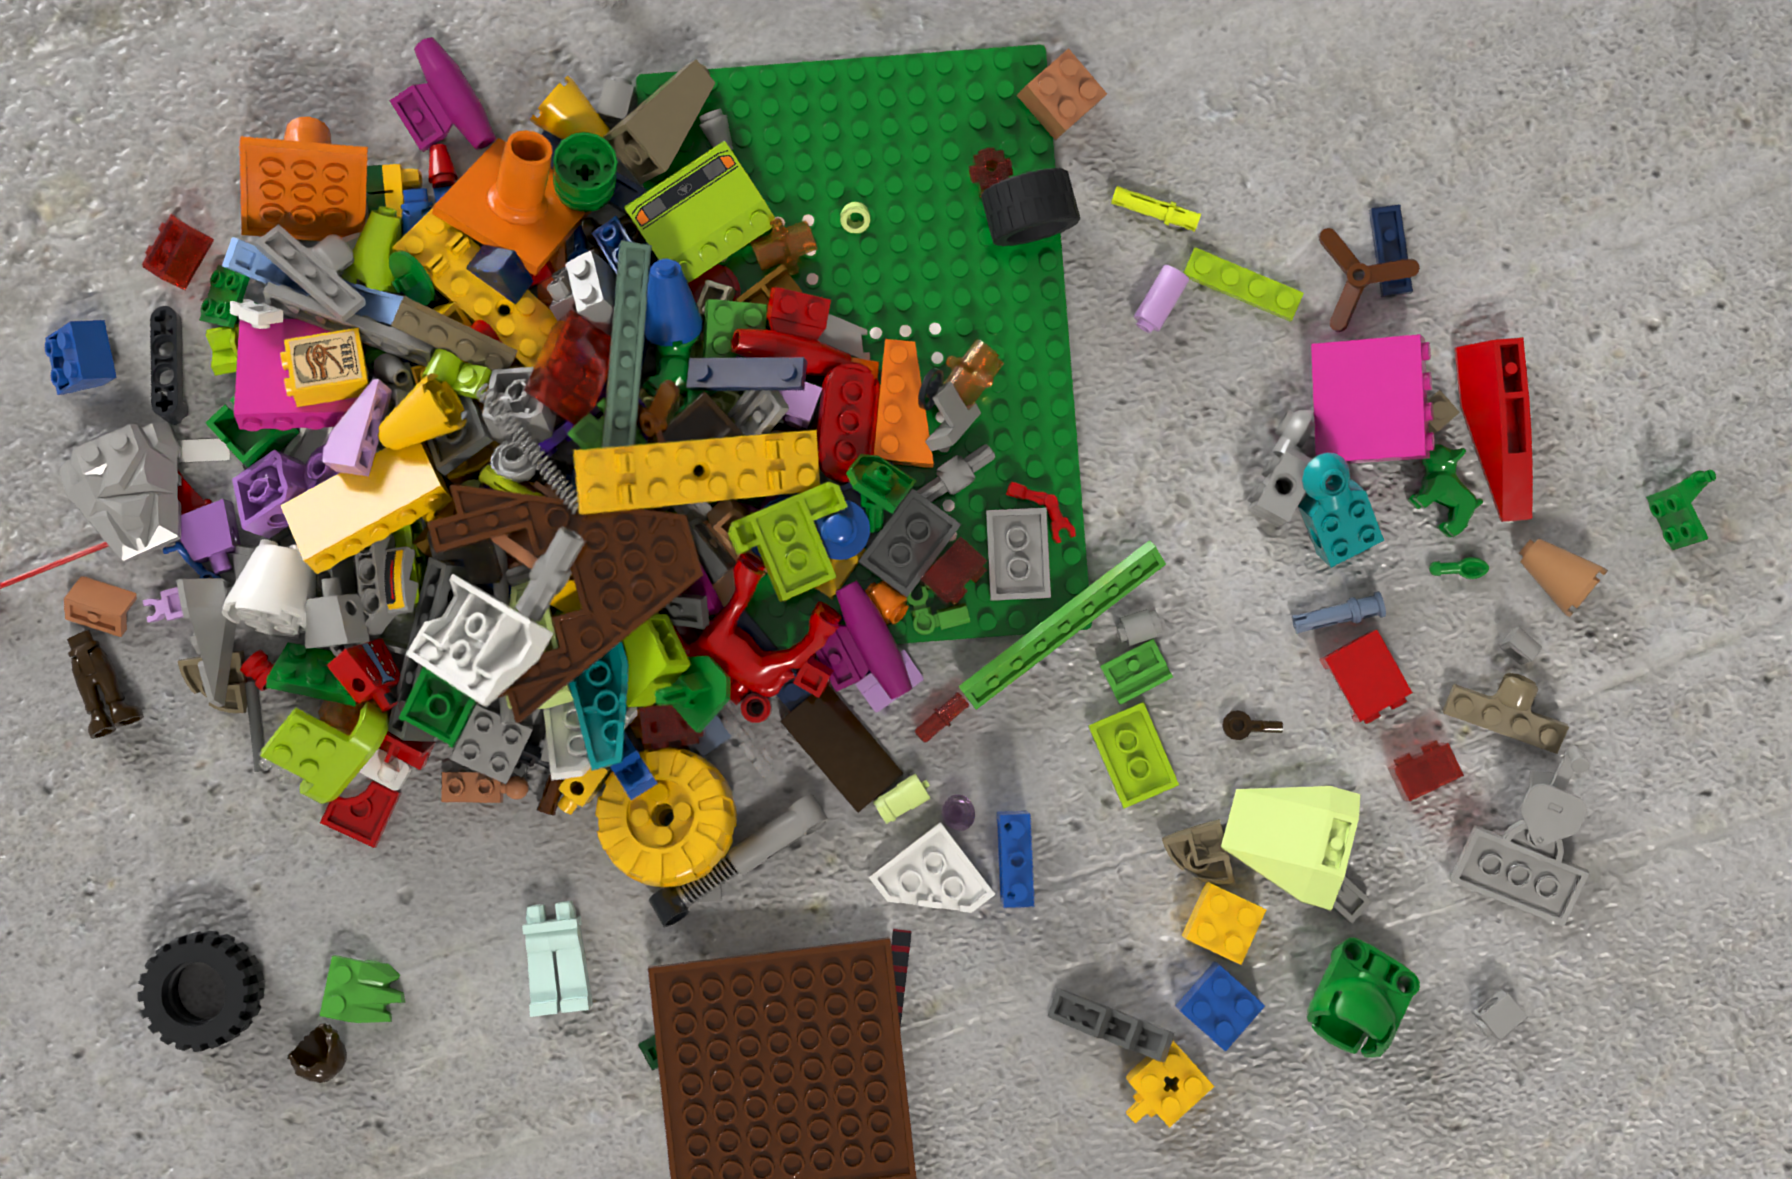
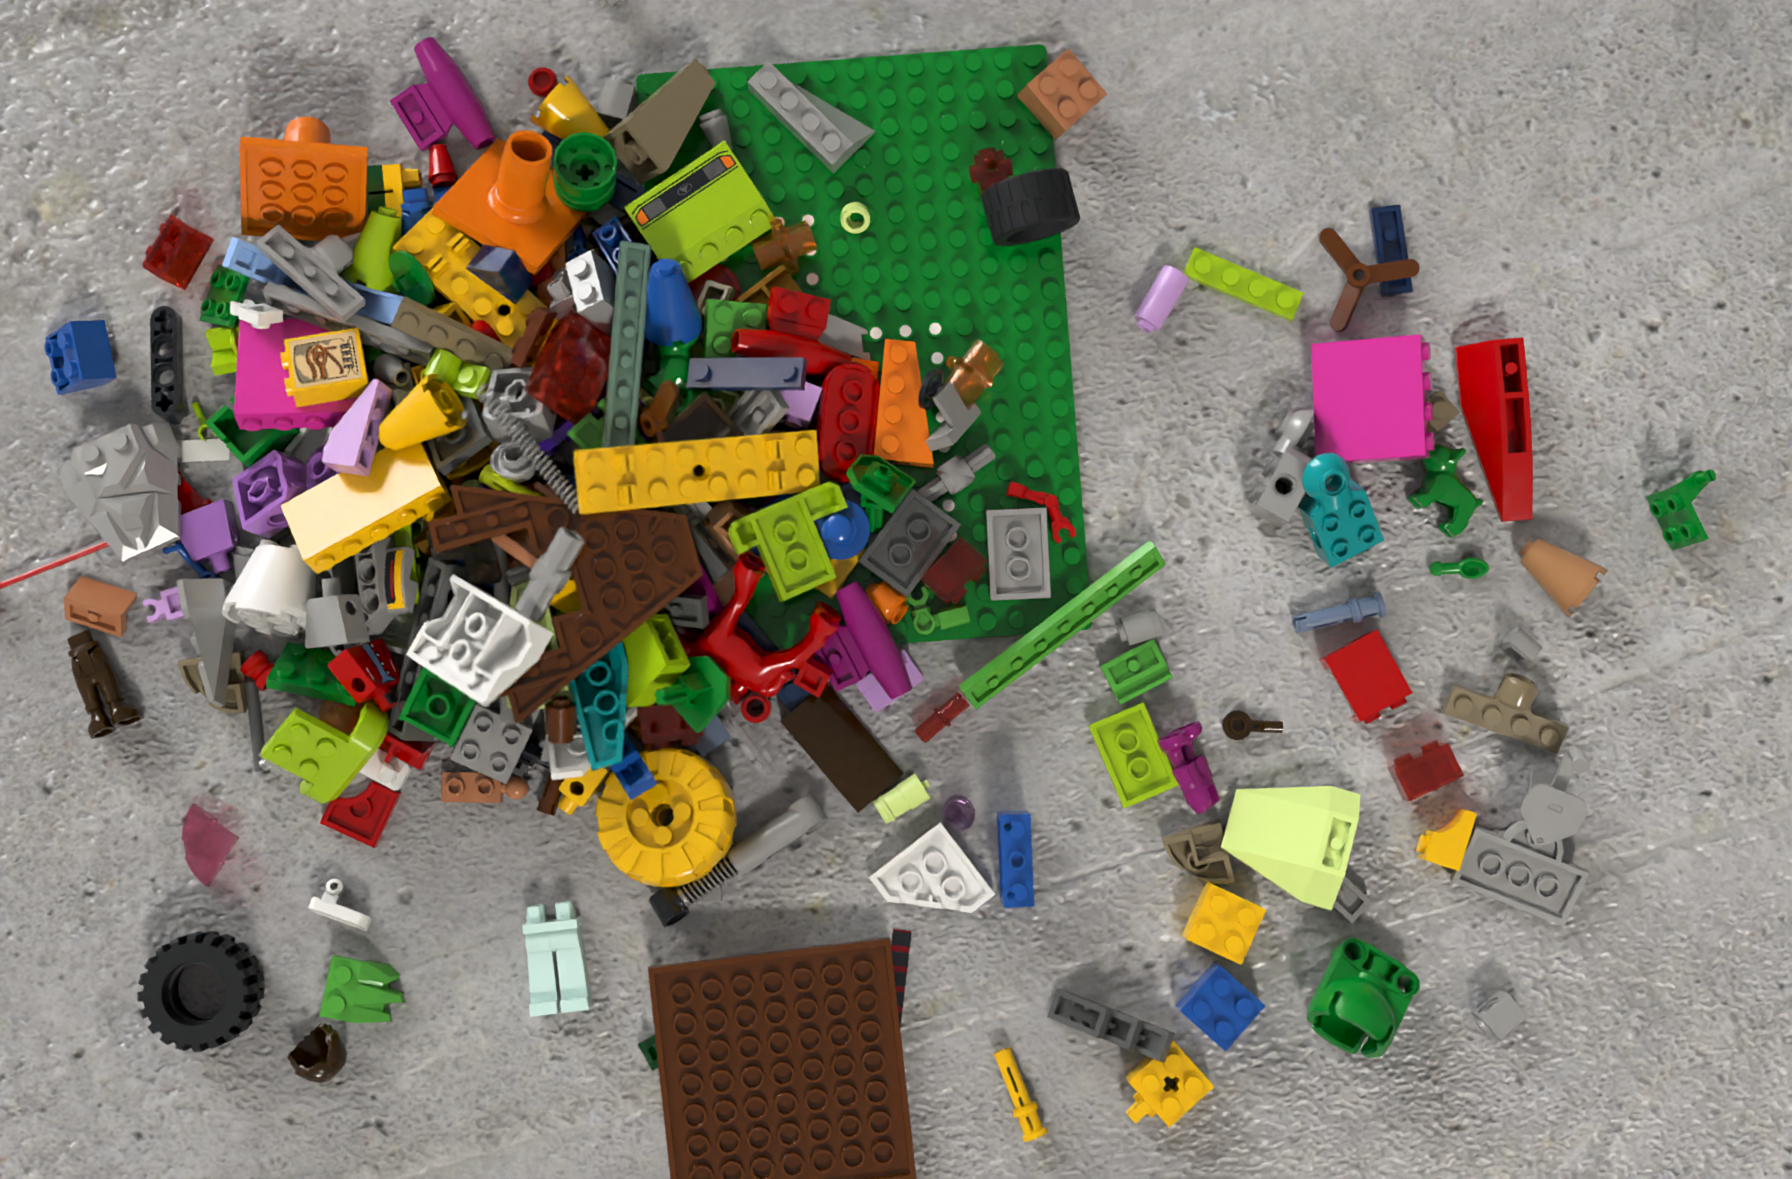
neon yellow pin [1111,186,1201,232] -> none
none -> clear pink brick [182,803,240,887]
none -> lime hand [191,402,217,442]
none -> white piece [308,879,372,931]
none -> copper plate [510,307,558,368]
none -> red plate [528,67,558,98]
none -> reddish brown brick [545,696,577,744]
none -> light grey wedge [748,61,875,174]
none -> yellow pin [993,1047,1048,1142]
none -> magenta piece [1157,721,1220,814]
none -> yellow arch [1416,809,1477,871]

